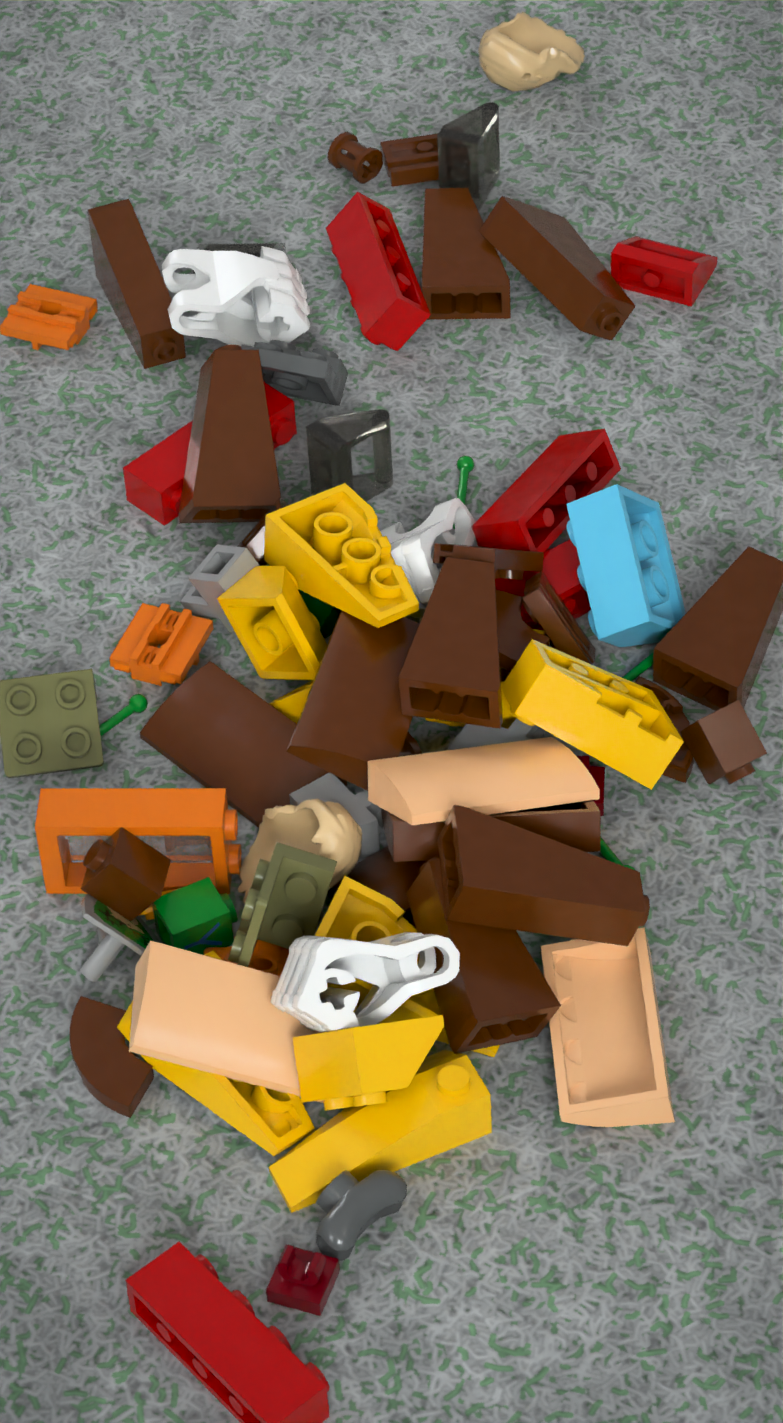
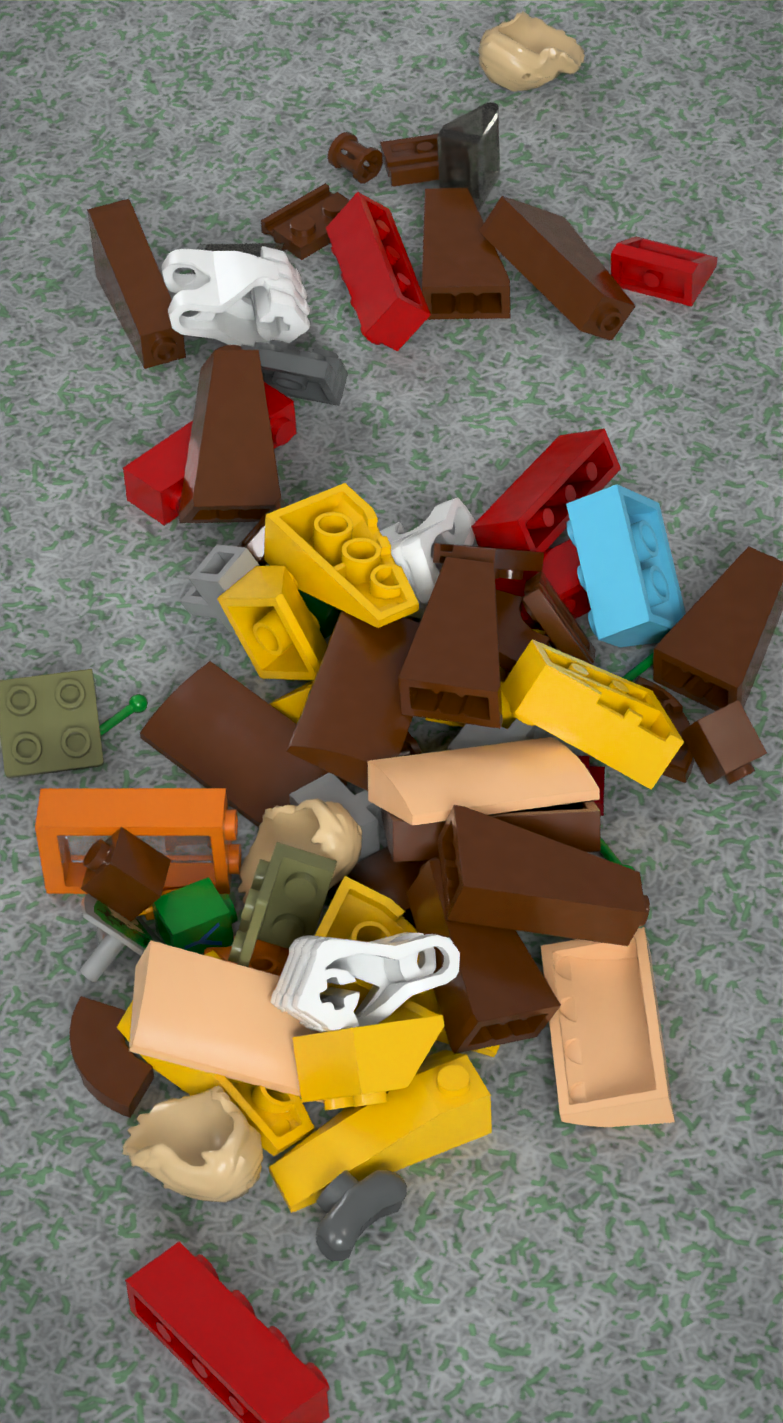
orange piece [0,284,98,350] -> none
orange piece [109,603,214,686] -> none
dark red tile [266,1245,340,1316] -> none
clear smoke tile [306,409,393,502] -> none
green hinge [453,455,475,529] -> none
none -> tan piece [123,1085,263,1203]
none -> reddish brown plate [261,184,350,260]

